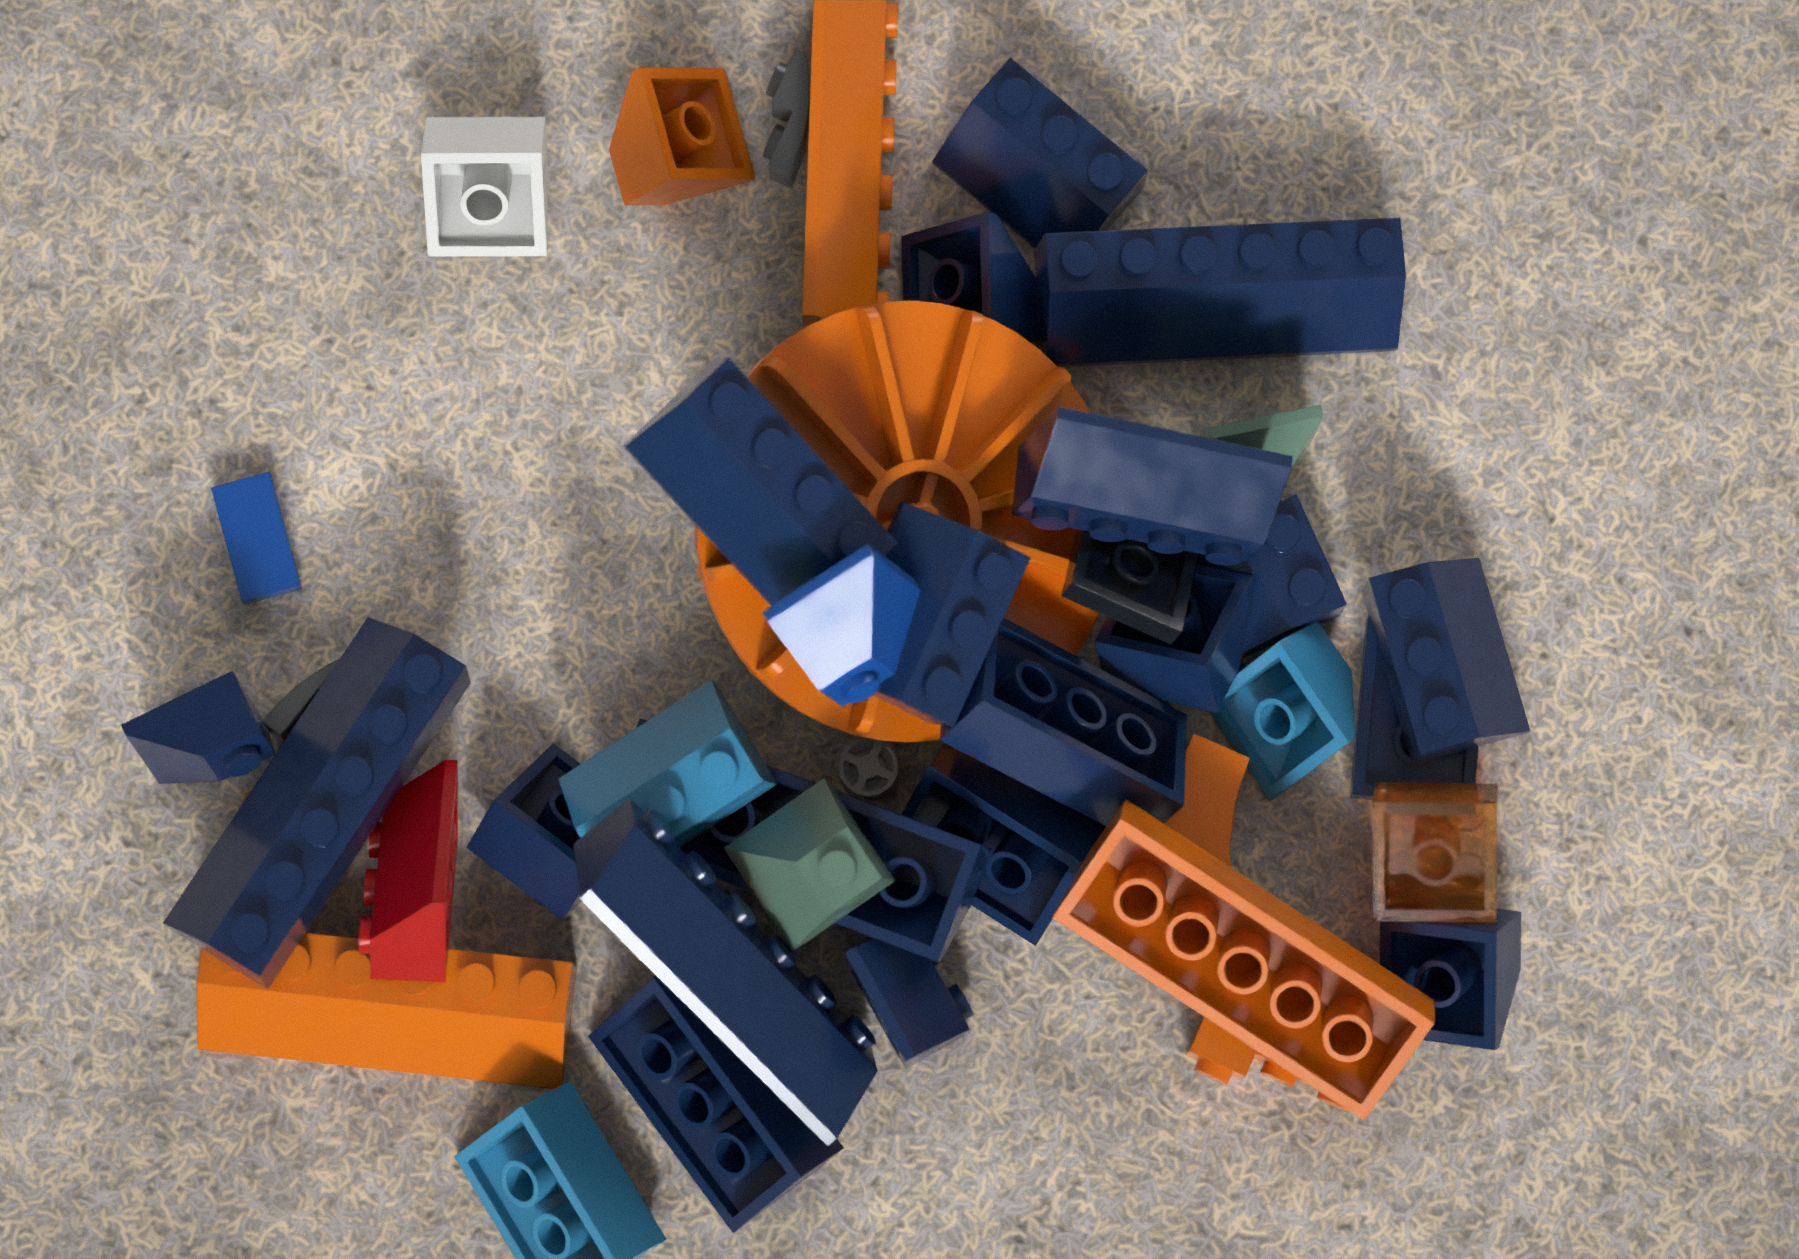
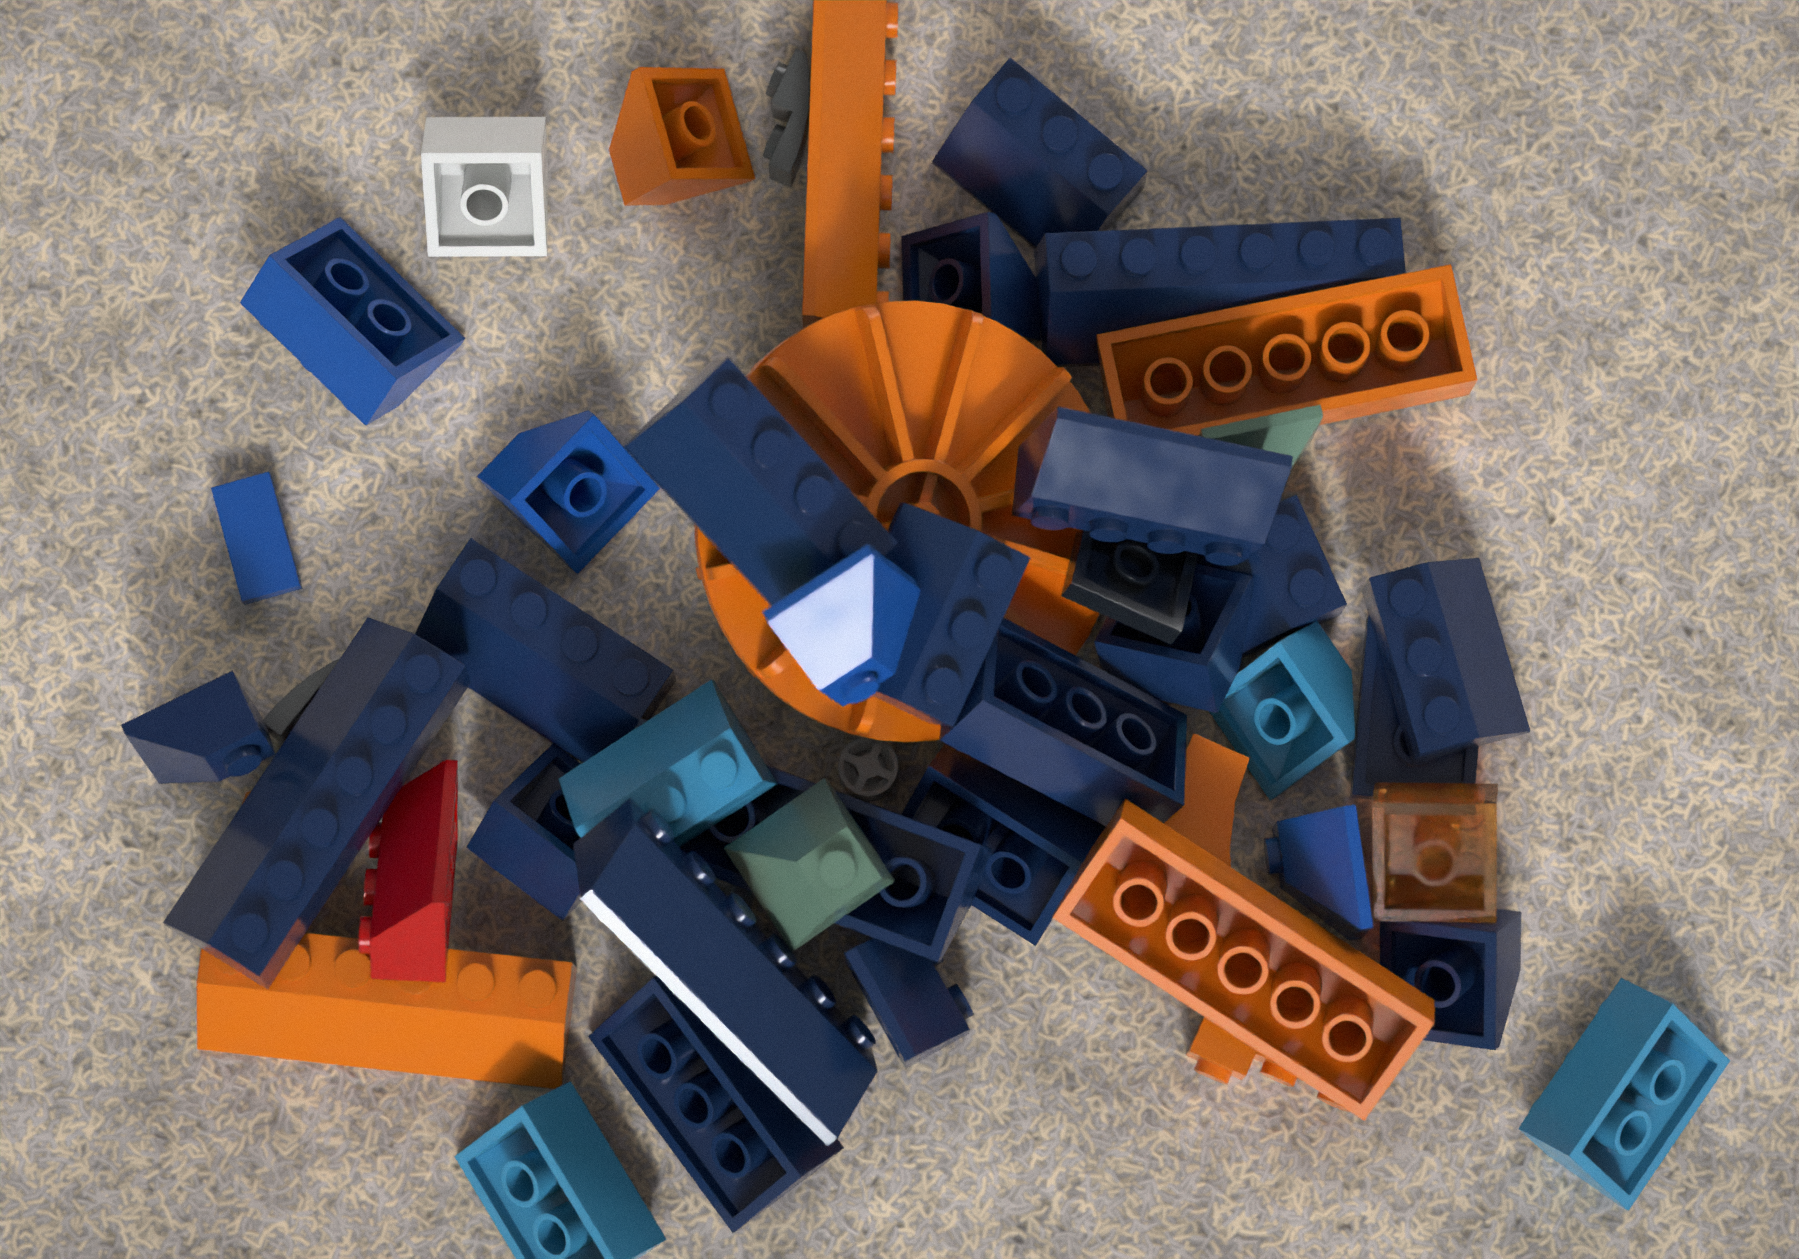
none -> blue slope [240,217,466,426]
none -> dark blue slope [415,538,676,763]
none -> blue slope [477,410,660,574]
none -> orange slope [1096,264,1477,436]
none -> blue slope [1264,805,1373,941]
none -> dark azure slope [1518,978,1731,1211]

